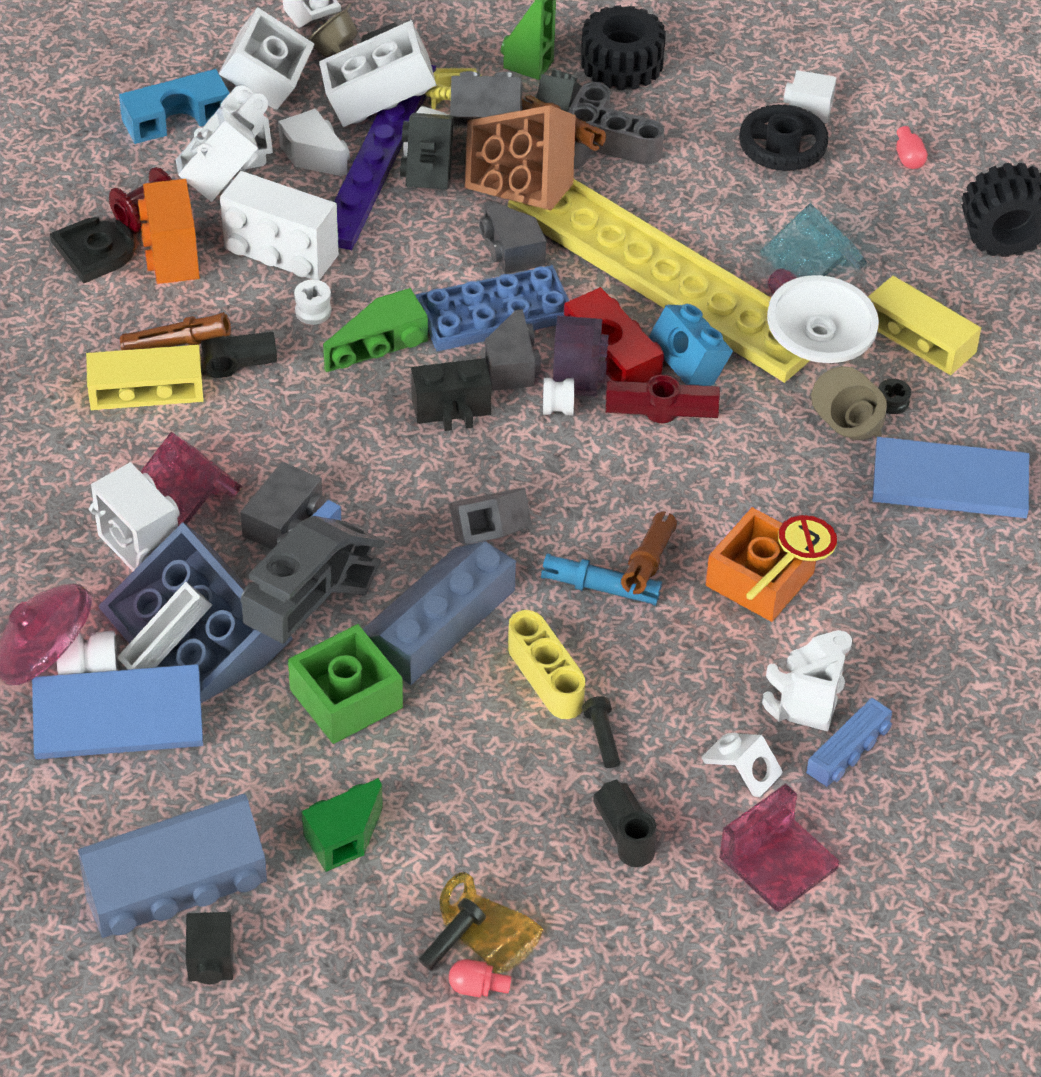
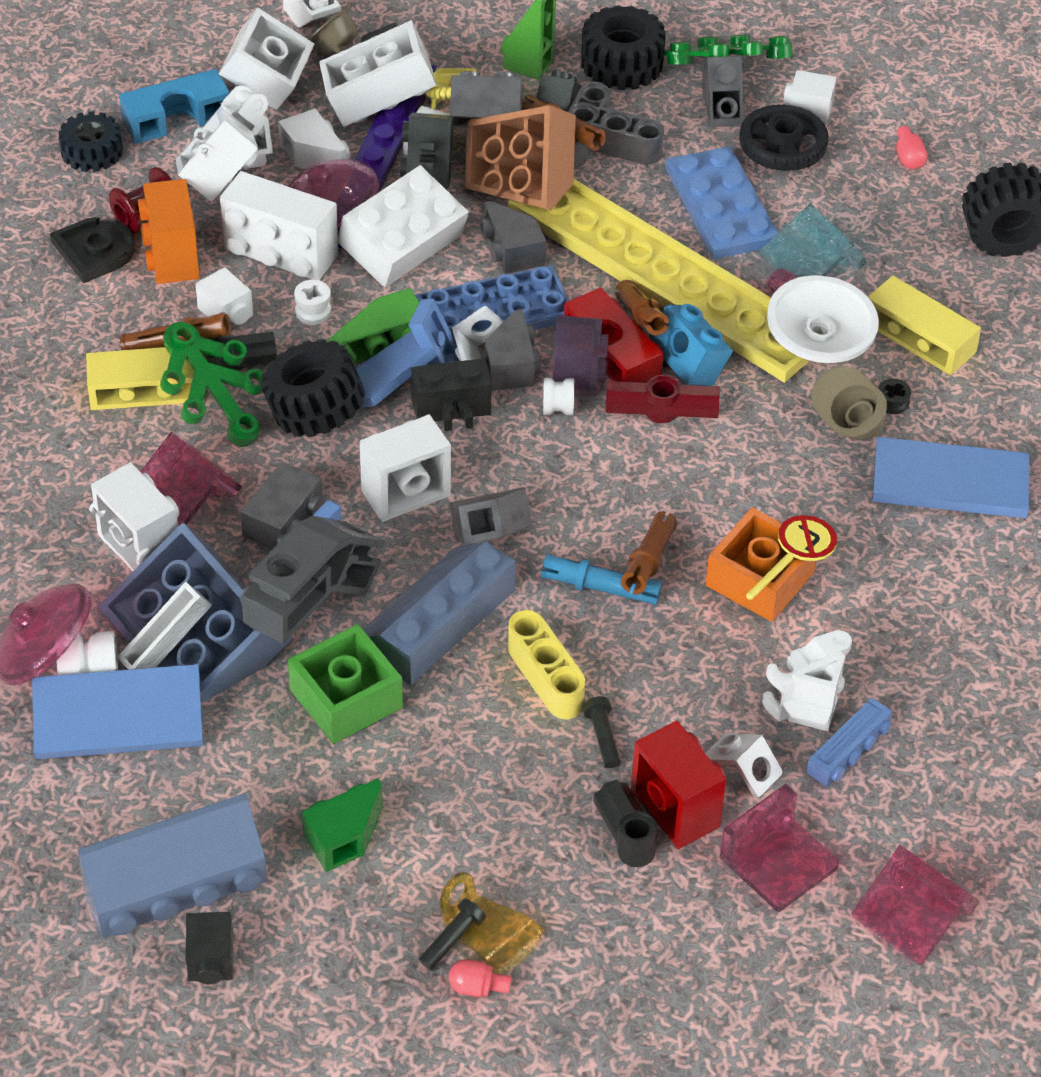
none -> black wheel [59,112,123,172]
none -> green plant [160,322,264,447]
none -> white brick [195,267,253,328]
none -> black tyre [261,339,365,437]
none -> clear pink dish [287,159,379,228]
none -> white brick [338,165,469,288]
none -> medium blue piece [356,299,458,407]
none -> white brick [360,414,451,522]
none -> white bracket [452,306,504,361]
none -> dark orange pin [615,280,669,336]
none -> red brick [631,720,727,849]
none -> green plant [664,34,793,65]
none -> medium blue plate [665,146,780,260]
none -> flat silver slope [702,56,744,126]
none -> clear pink bracket [851,845,980,965]

